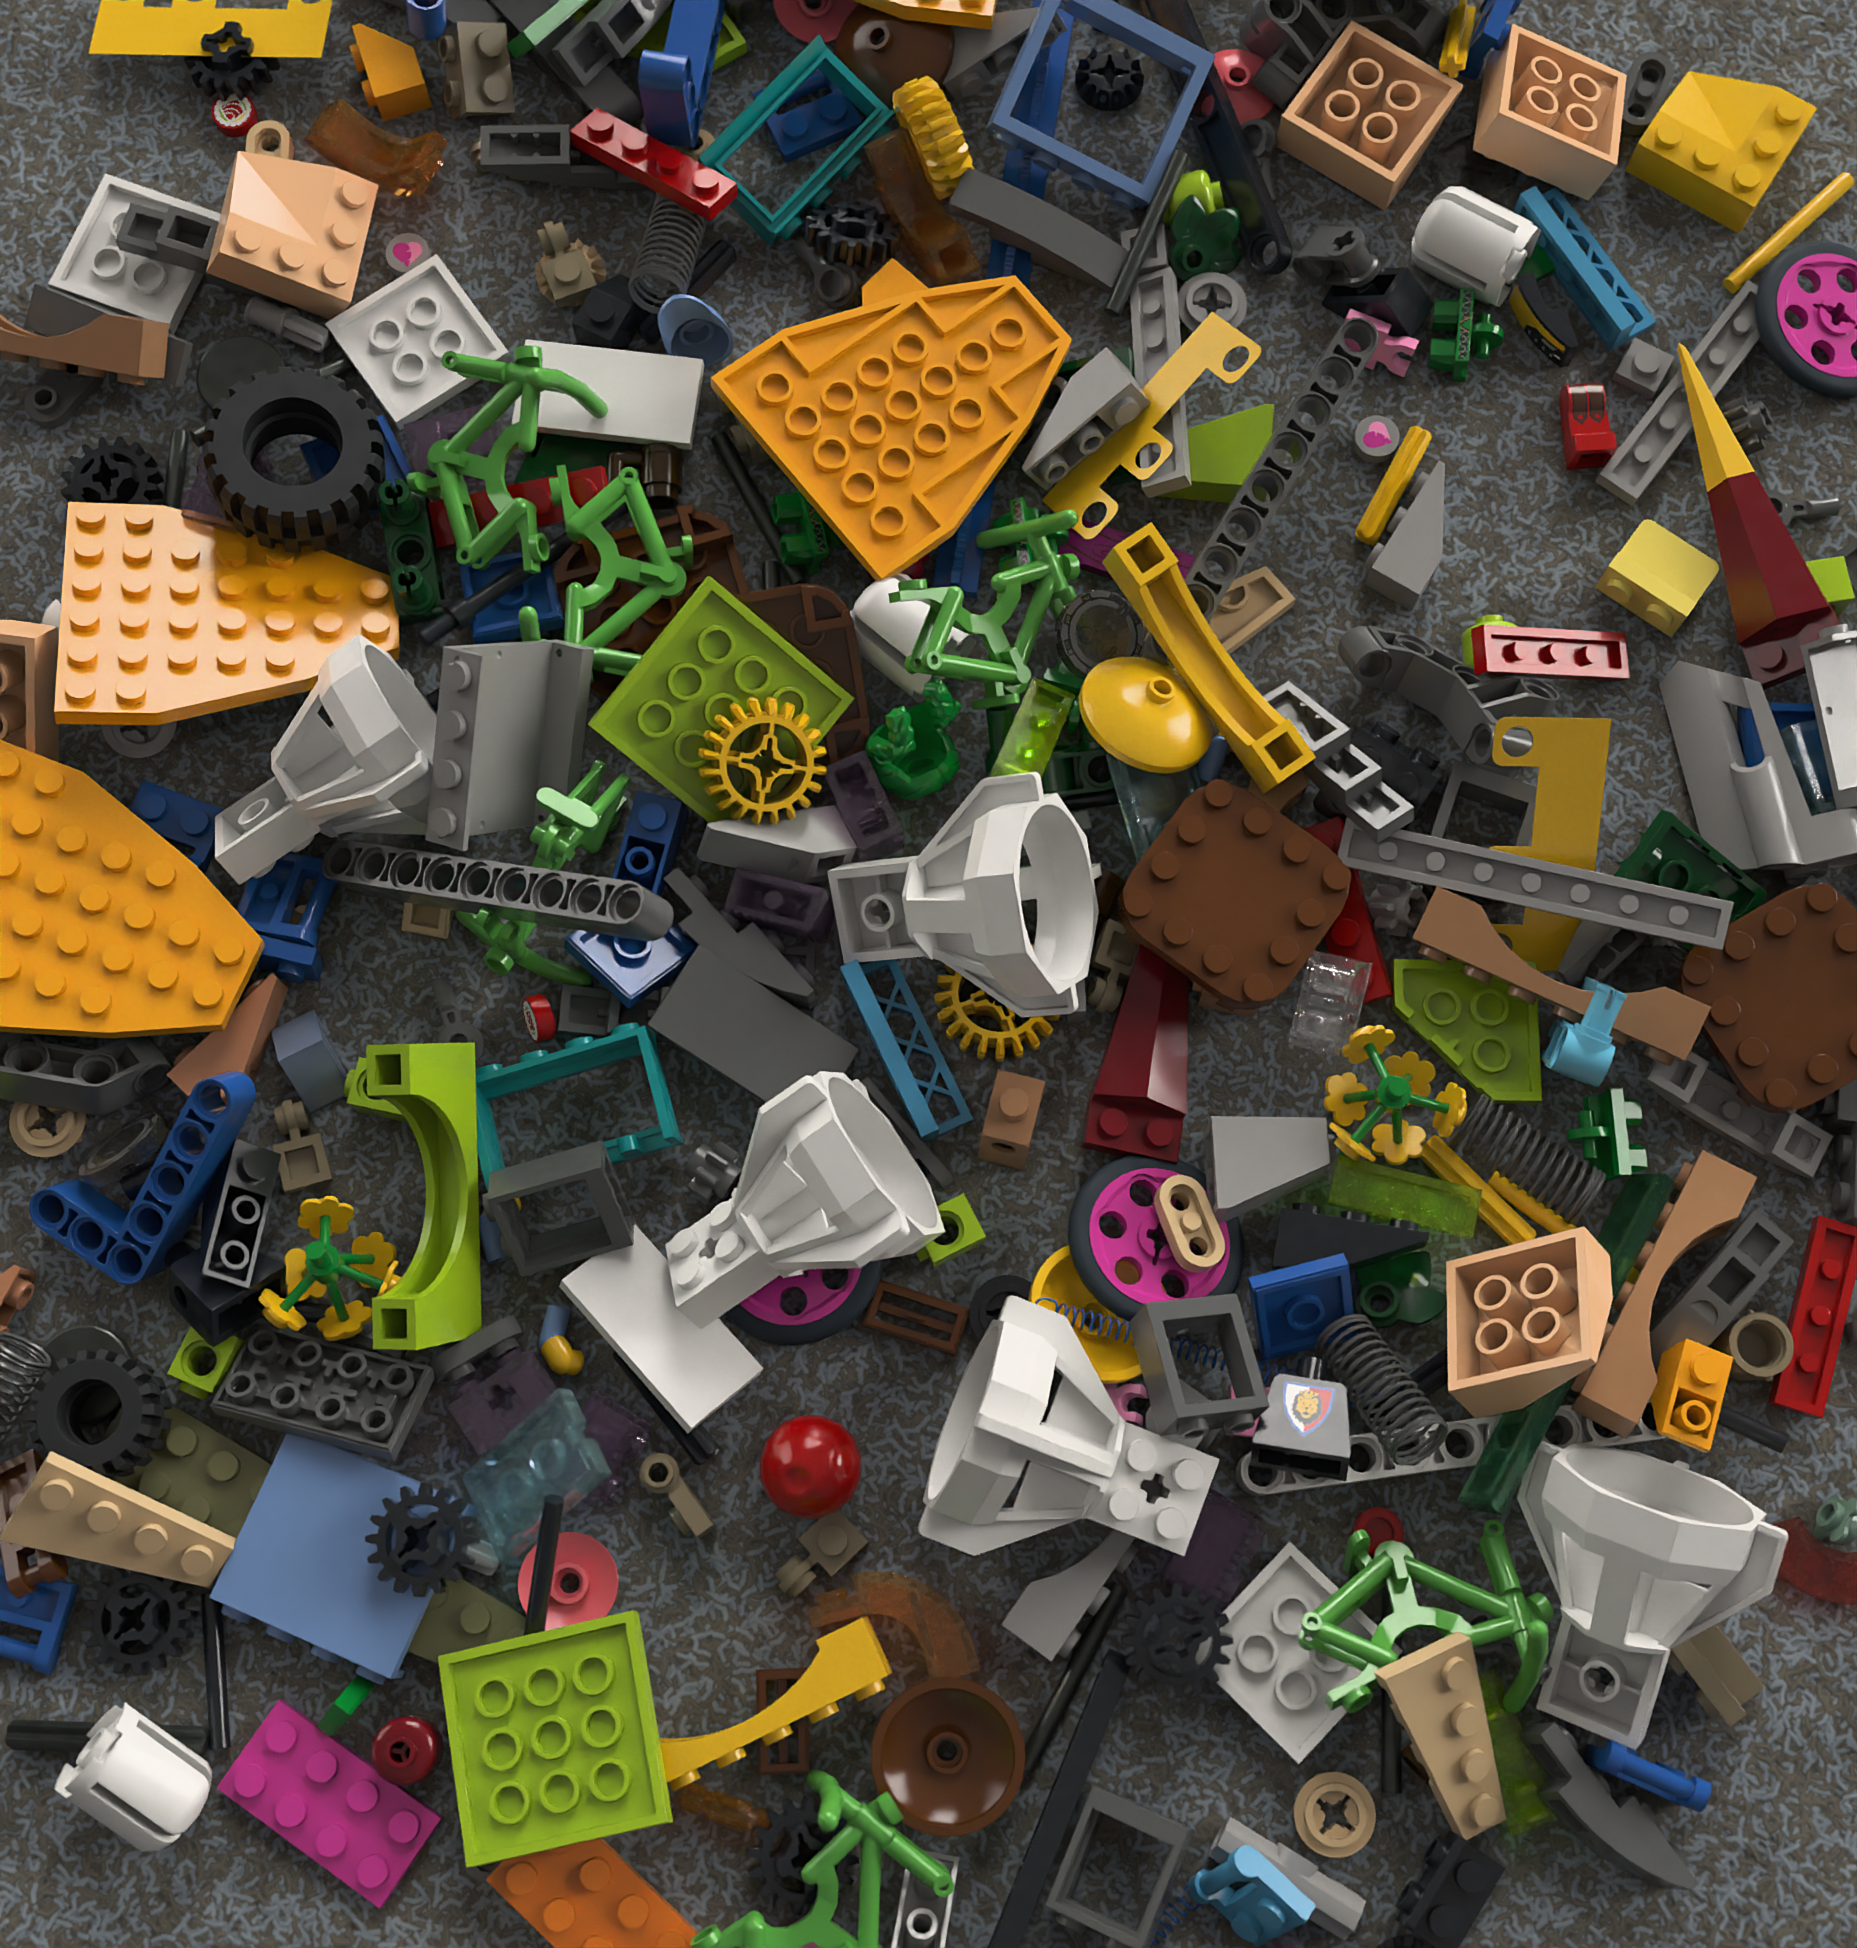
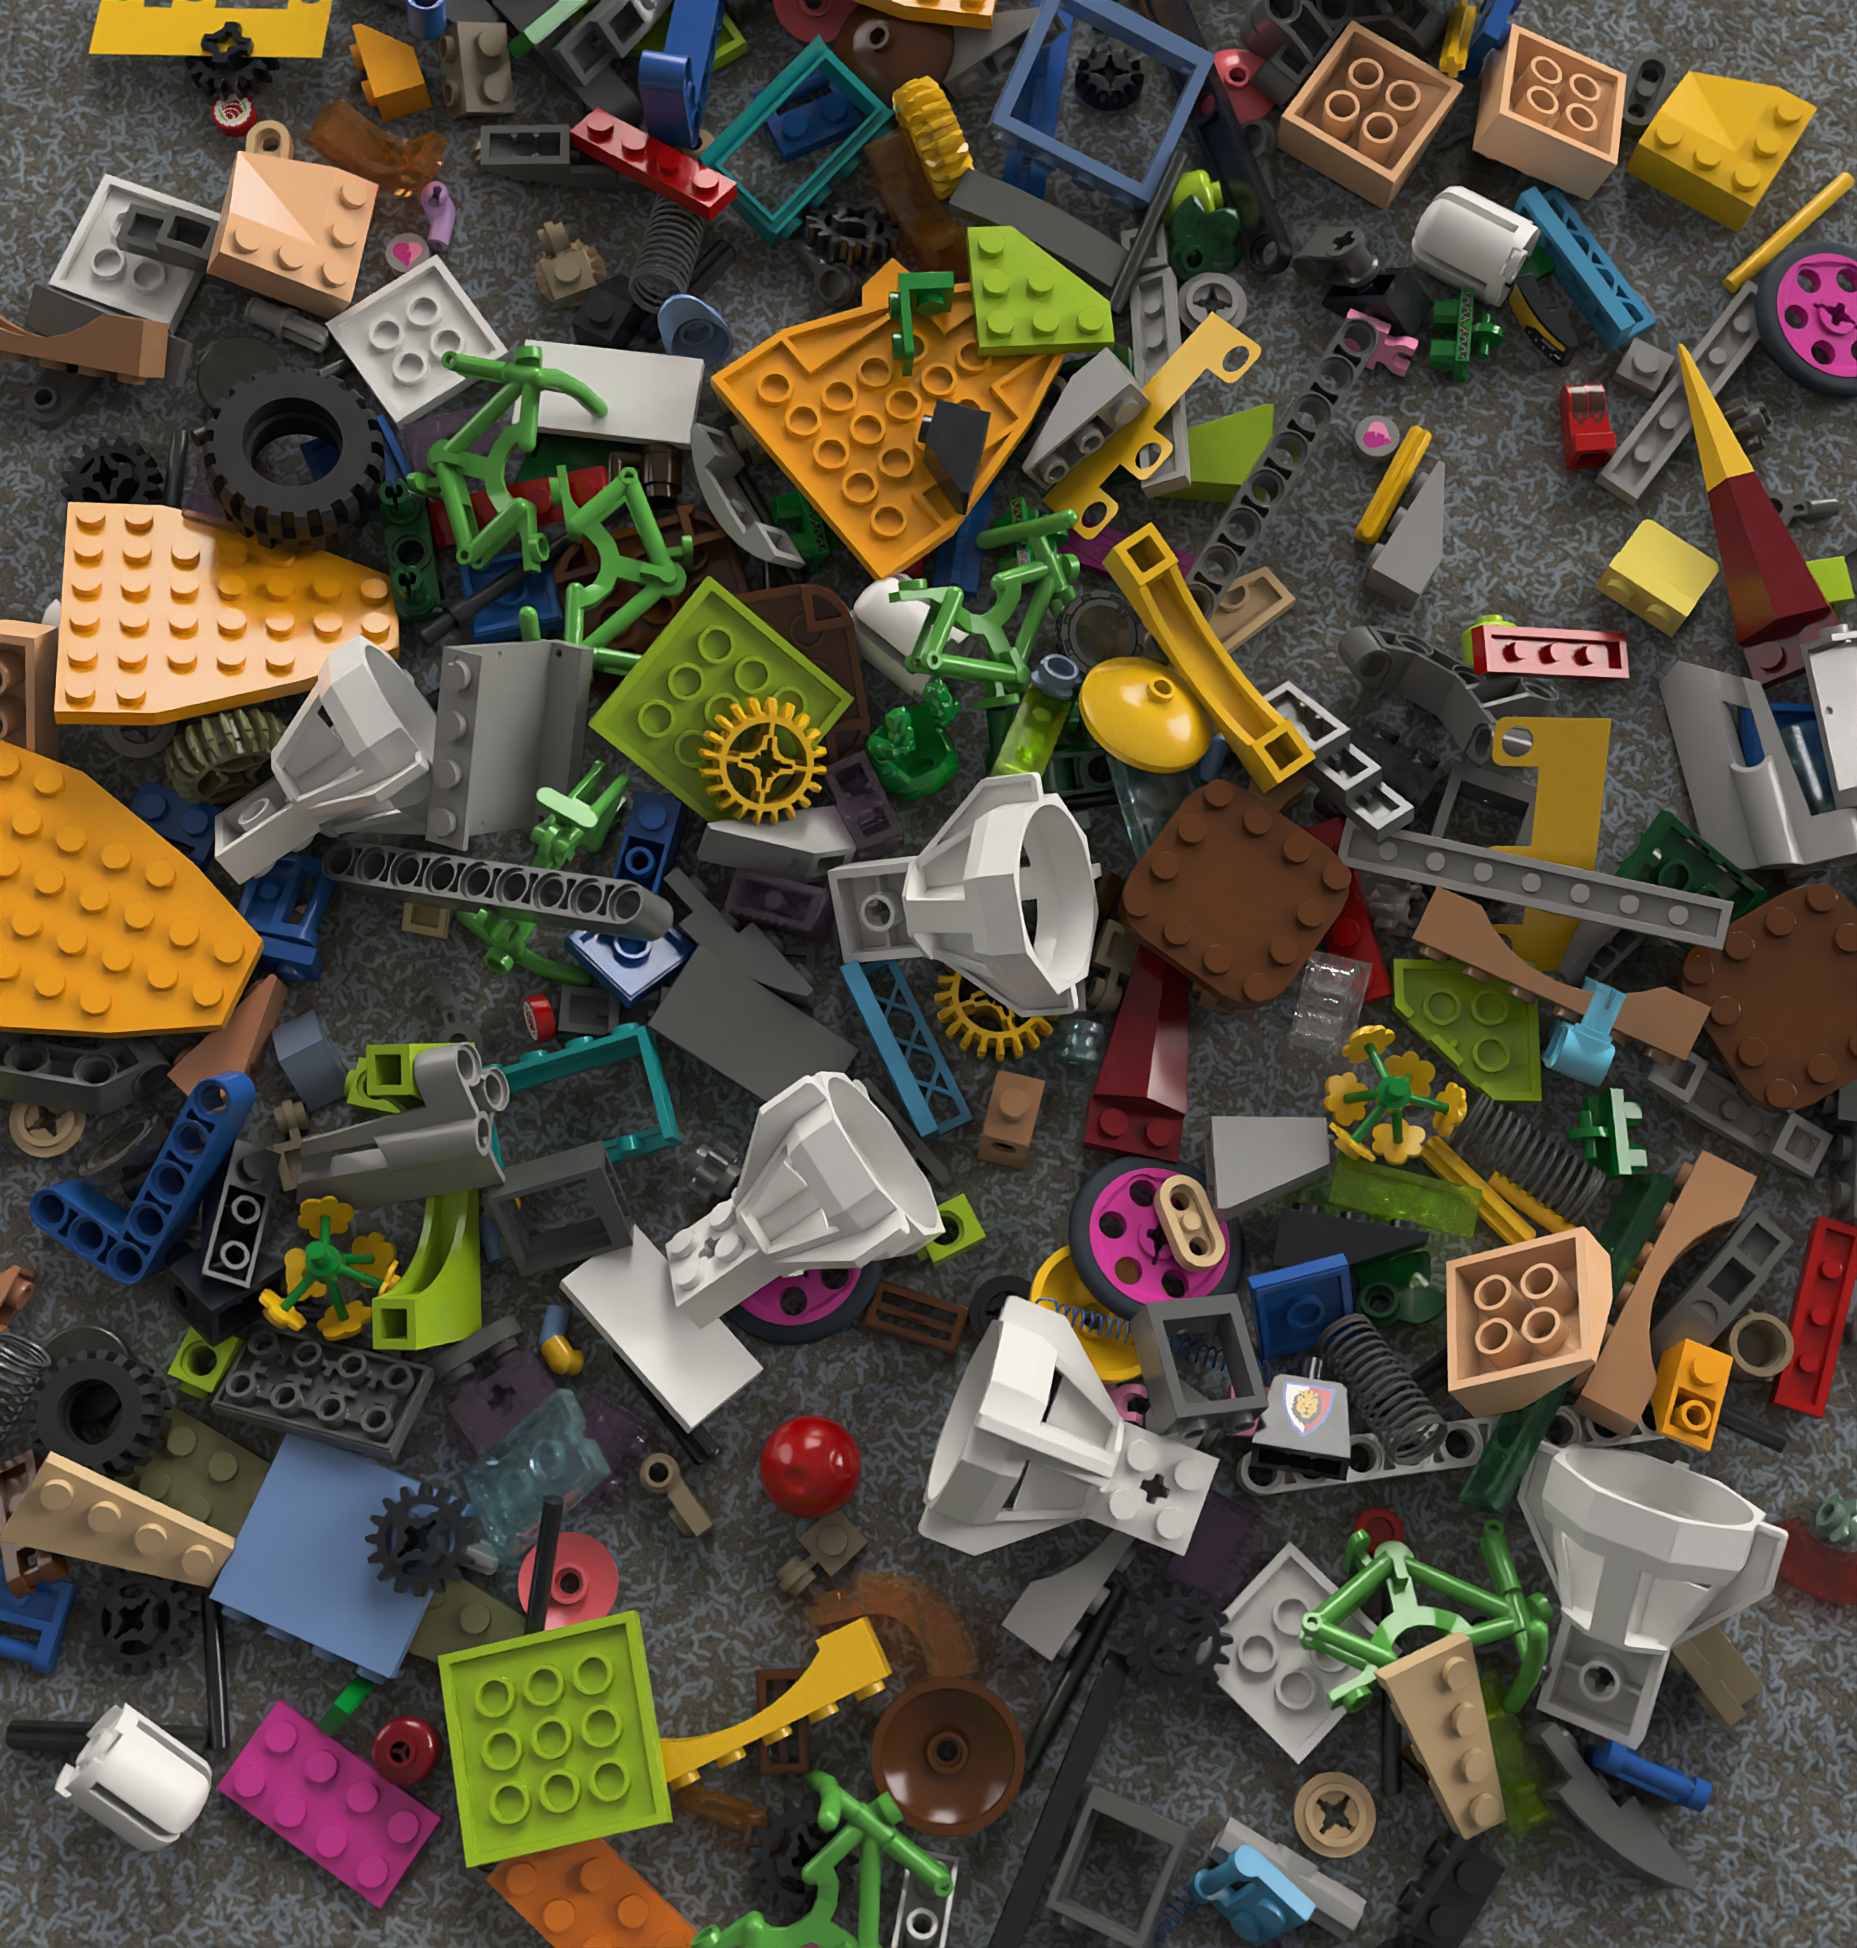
none -> olive gear [164,709,287,807]
none -> light grey panel [296,1042,509,1210]
none -> lavender arm [421,181,456,252]
none -> light grey slope [690,423,805,570]
none -> green bracket [888,271,955,377]
none -> black slope [918,399,991,515]
none -> lime plate [966,226,1115,357]
none -> sand blue plate [1030,654,1082,700]
none -> clear light blue wheel [1052,1019,1105,1068]

